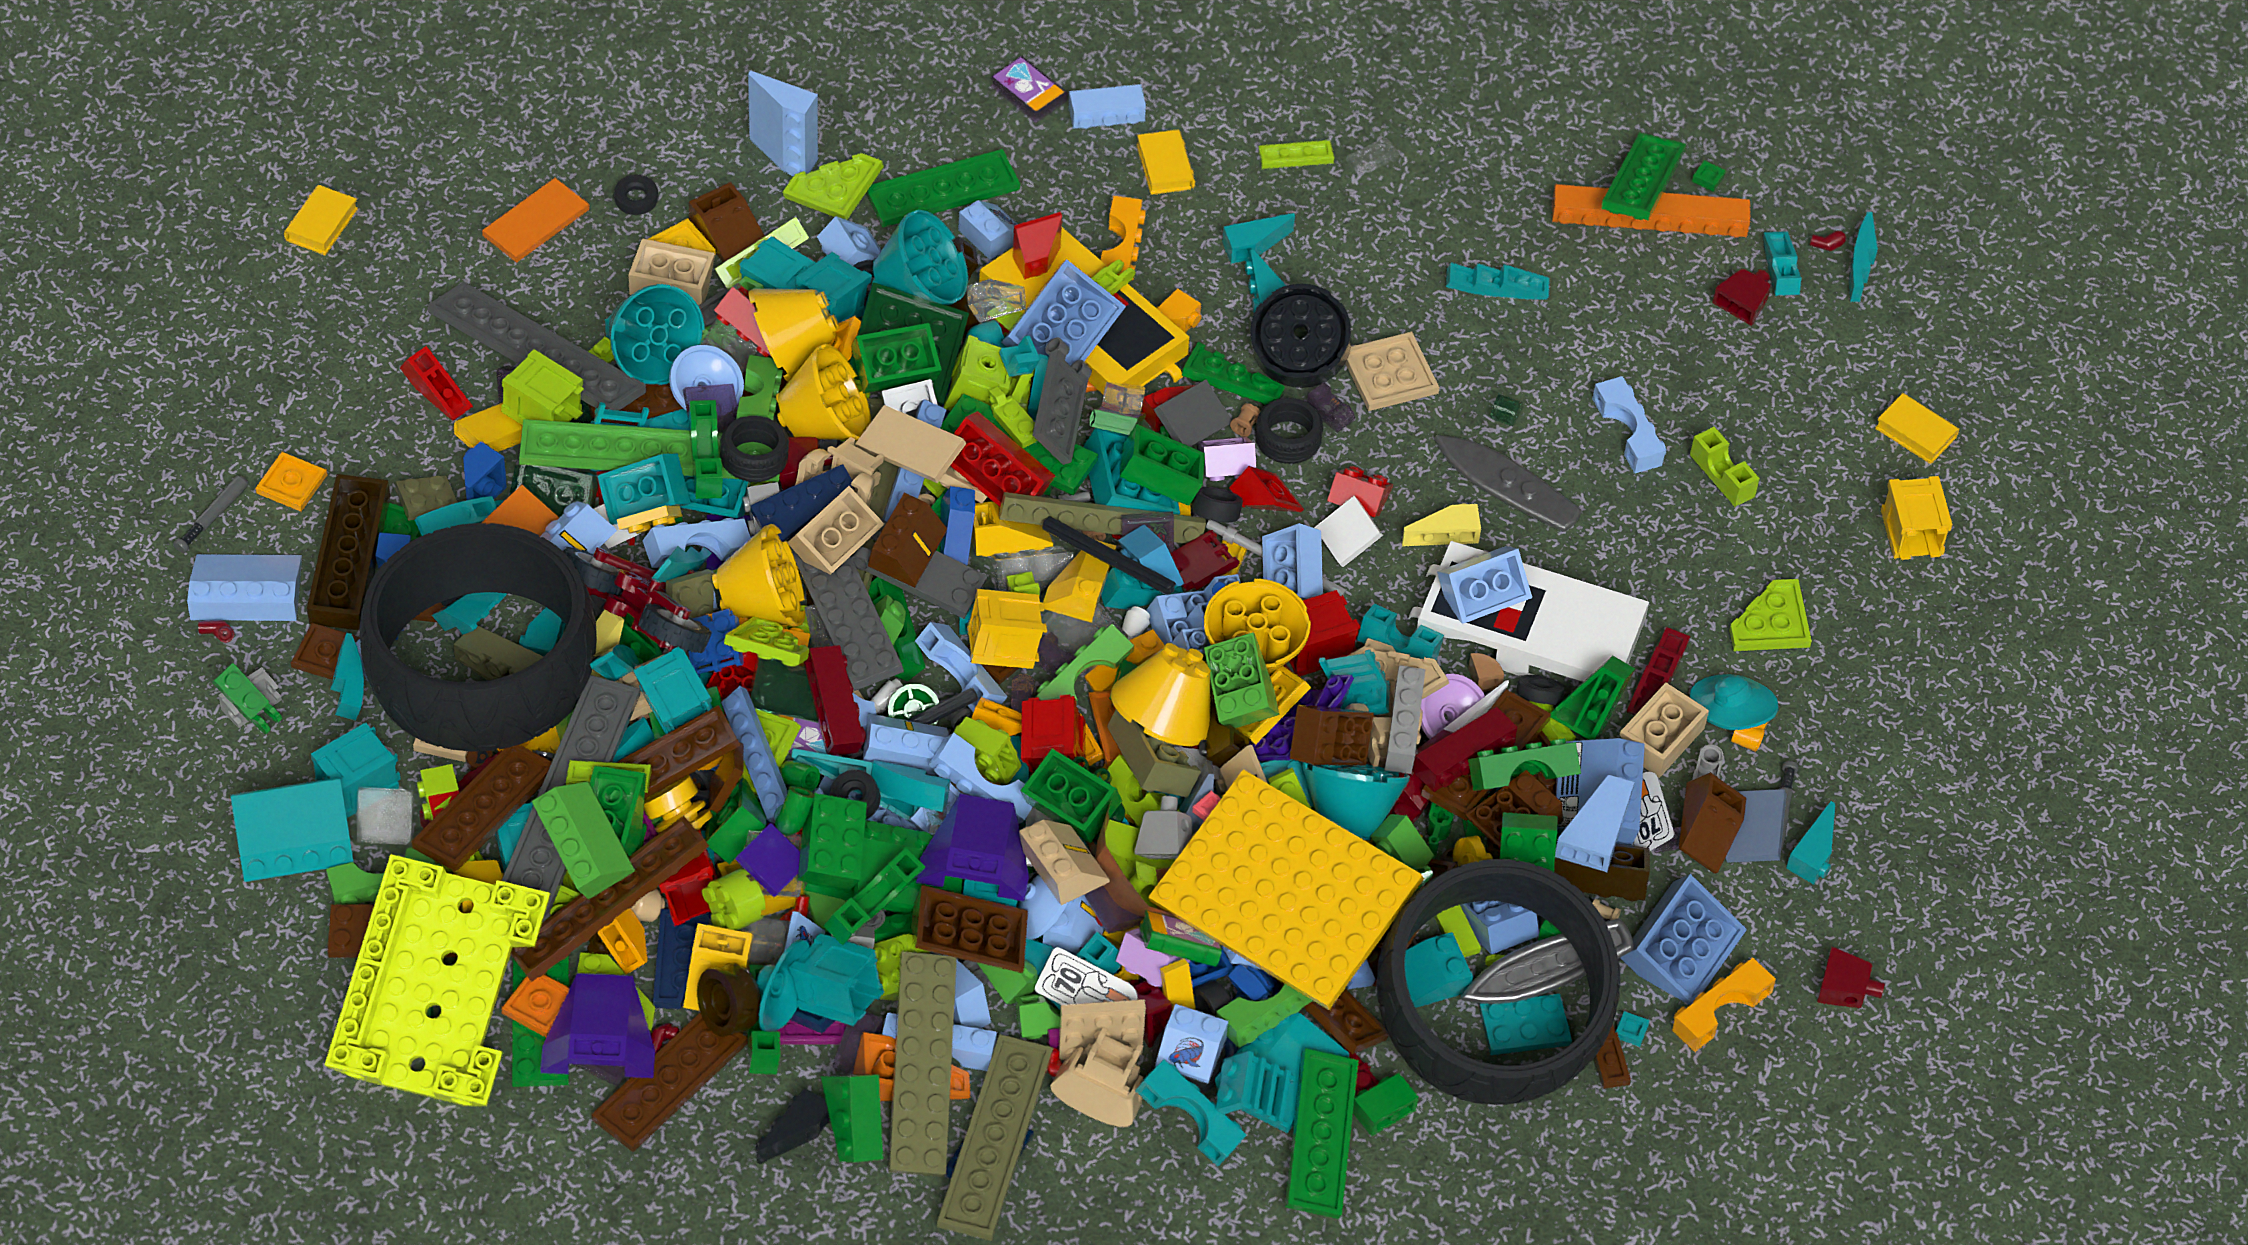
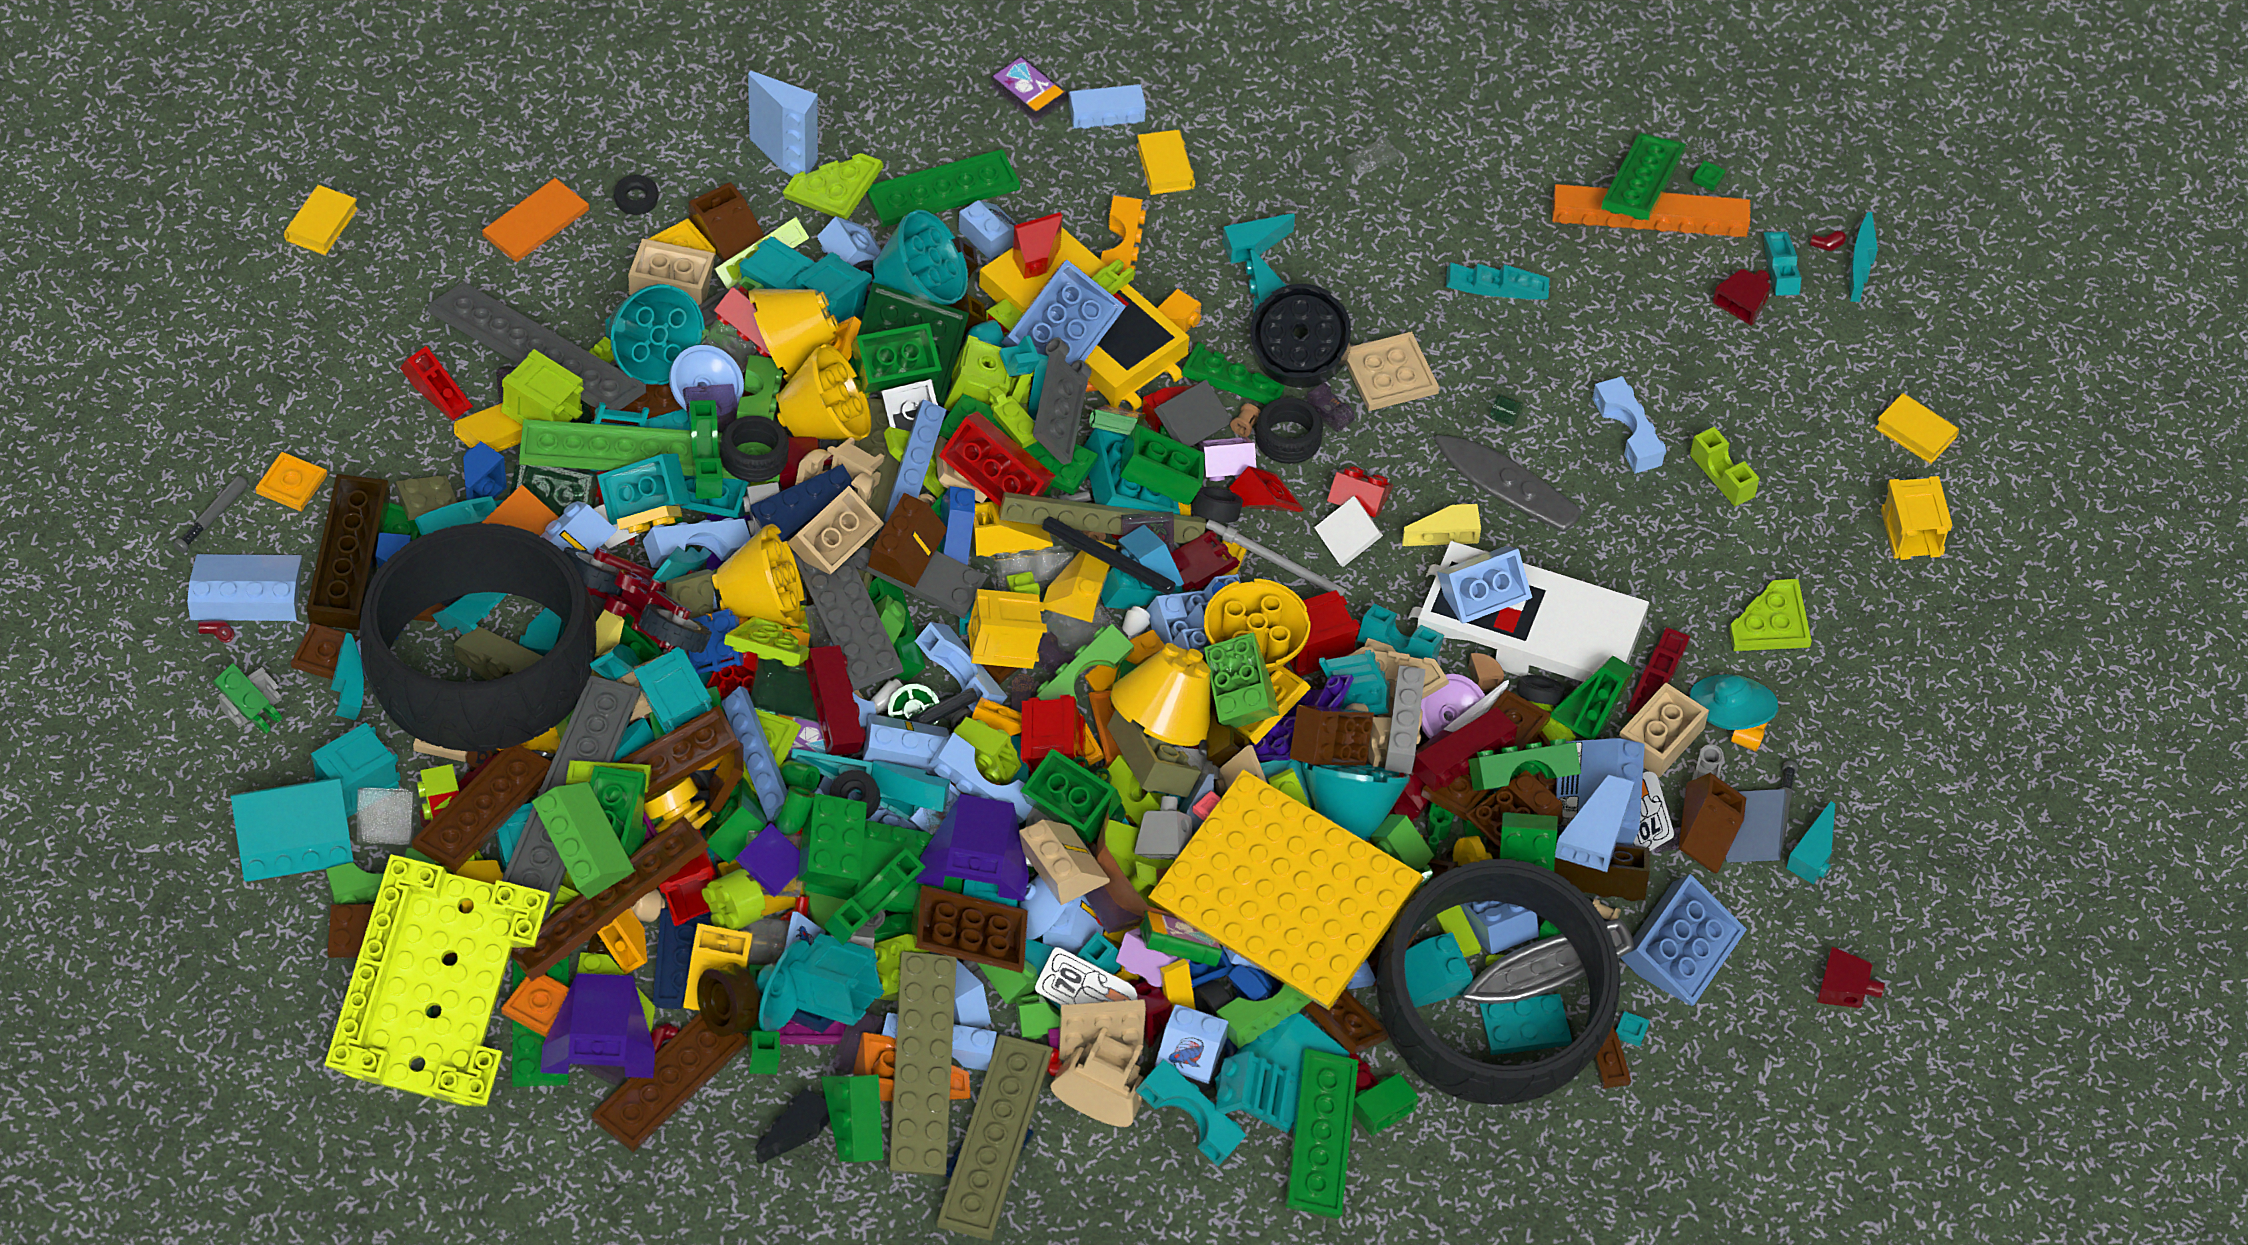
tan tile [855,405,966,483] -> none
clear slope [967,279,1026,323] -> none
clear slope [1101,382,1145,415] -> none
lime tile [1258,140,1334,169] -> none
light blue slope [1262,523,1323,600] -> none
light orange arch [1672,958,1776,1052] -> none

